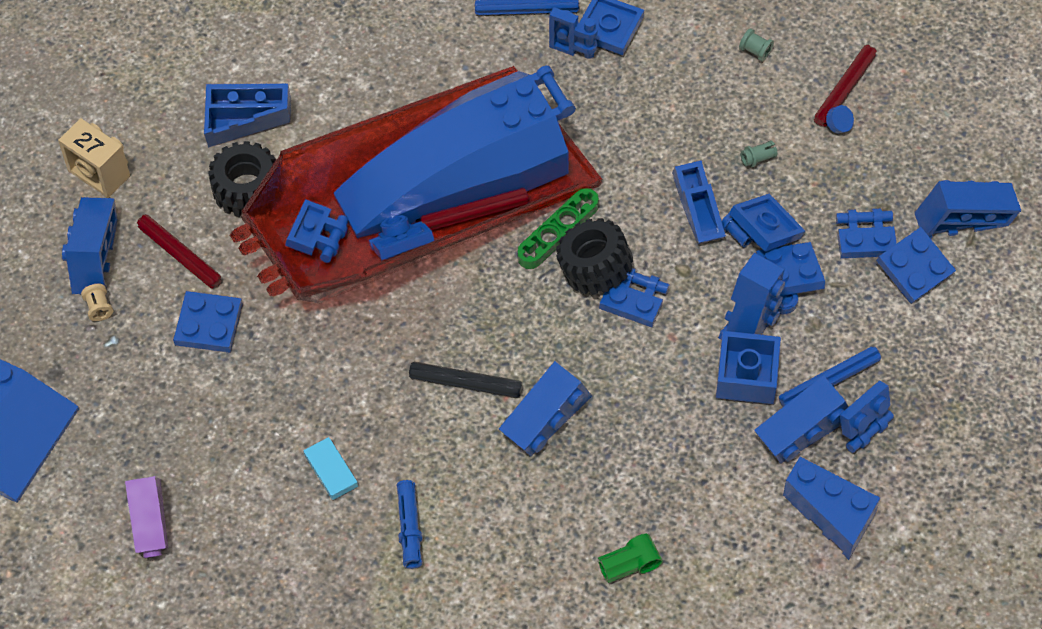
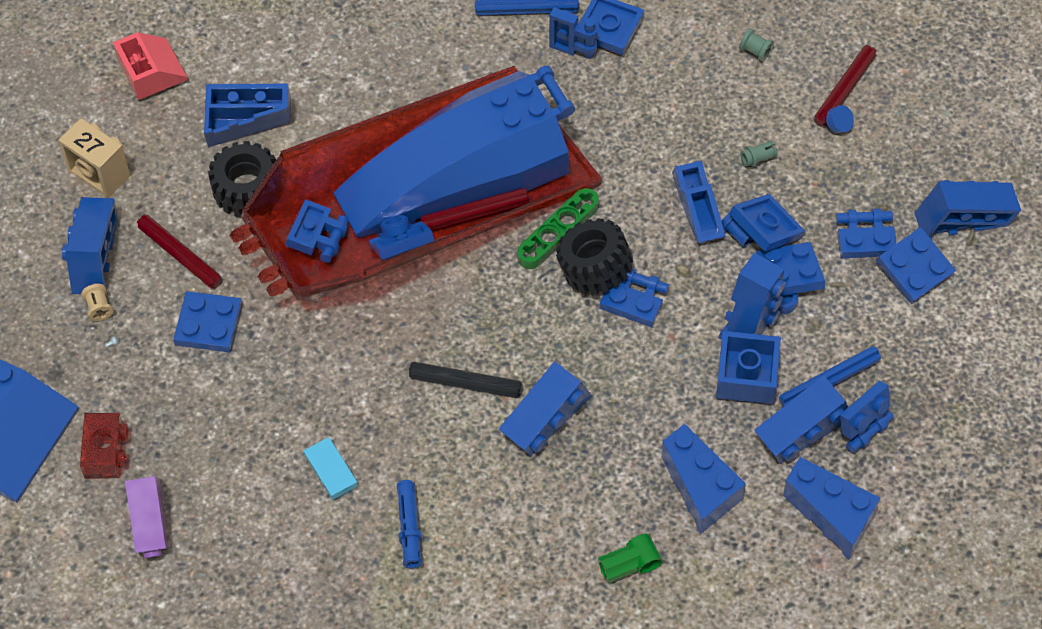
none -> clear red brick [80,412,128,479]
none -> coral slope [113,32,188,100]
none -> blue wedge [661,423,746,535]

